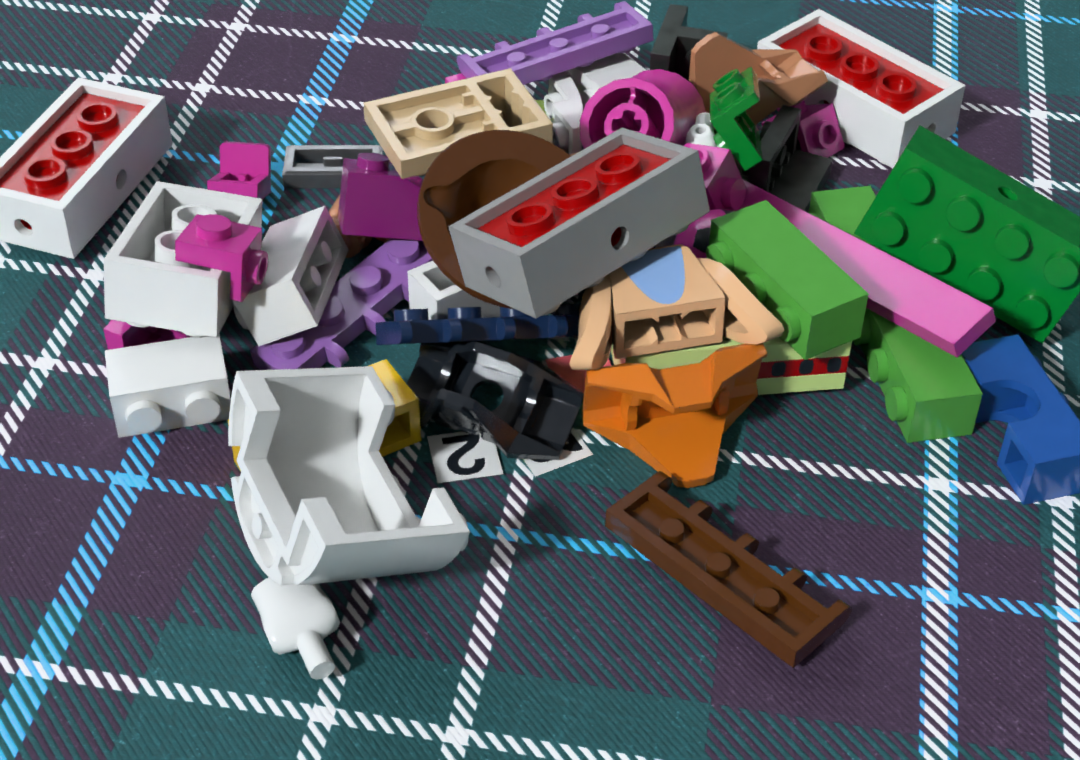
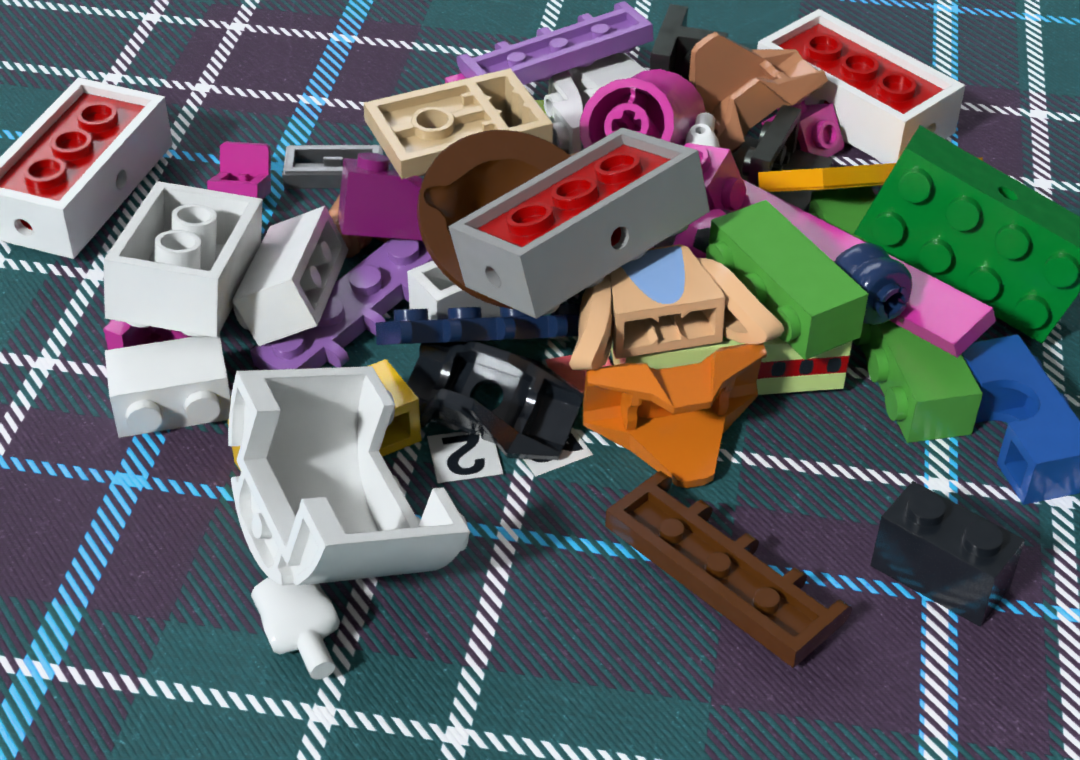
dark pink bracket [175,214,268,302] -> none
green bracket [710,67,763,171] -> none
none -> light orange tile [758,157,983,192]
none -> dark blue piece [834,242,913,325]
none -> black brick [870,481,1025,627]

